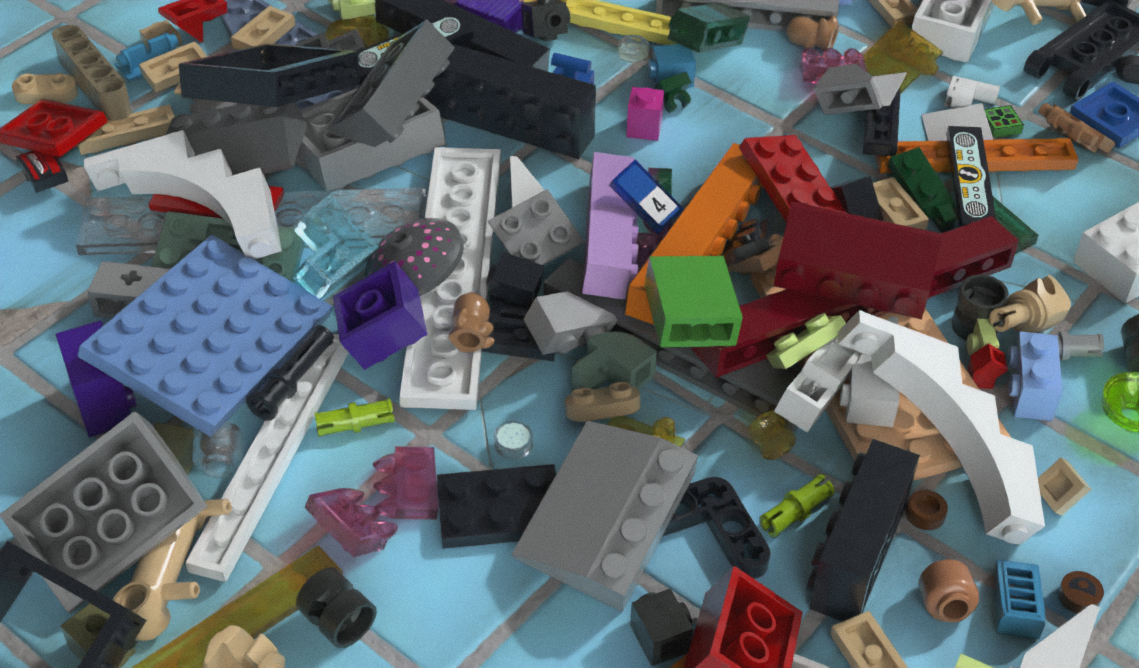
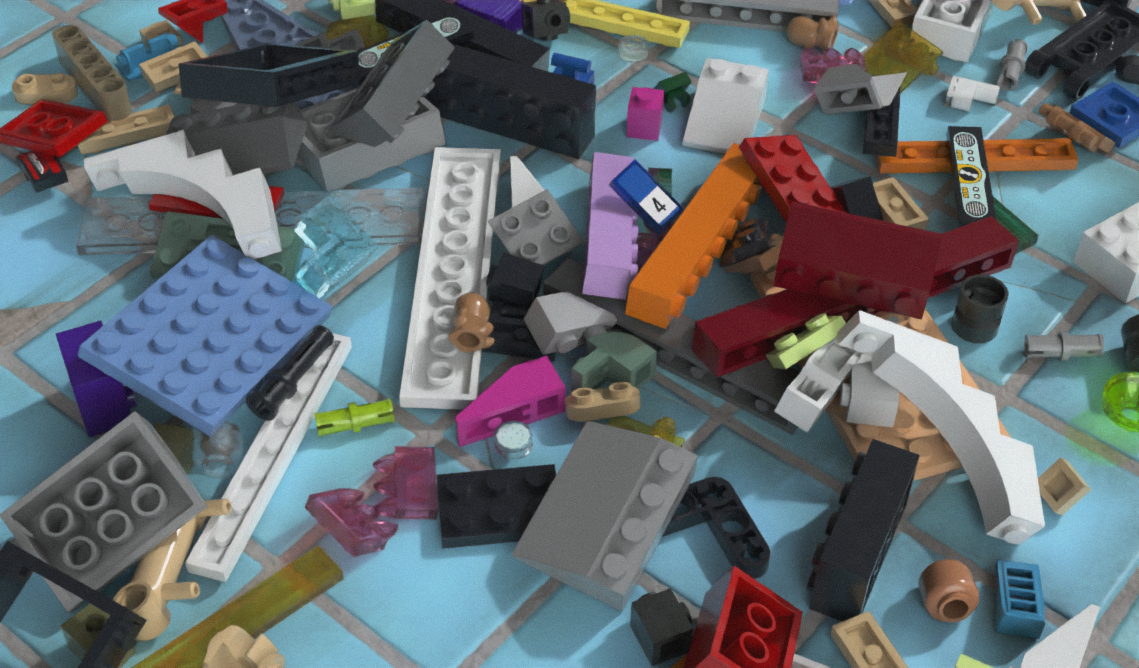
light grey brick [87,261,170,319] -> none
tan plate [231,5,295,54] -> none
pearl dark grey wheel [296,567,377,648] -> none
dark purple brick [333,261,428,370] -> none
dark grey dish [365,218,464,296] -> none
bright green brick [644,256,743,347] -> none
dark azure brick [647,43,696,87] -> none
clear green brick [667,3,751,53] -> none
clear yellow wheel [747,411,797,460] -> none
lime pin [759,474,835,537] -> none
dark green hinge [888,147,957,233] -> none
reddish brown tile [905,490,948,530] -> none
white sticker [922,103,993,141] -> none
yellowish green plate [967,318,1000,356] -> none
red piece [967,343,1008,389] -> none
bright green tile [984,105,1024,138] -> none
tan piece [990,274,1071,333] -> none
light blue brick [1007,331,1063,421] -> none
reddish brown tile [1058,571,1104,614] -> none
none -> dark pink slope [455,356,565,448]
none -> white slope [682,58,769,154]
none -> light grey pin [997,39,1028,91]

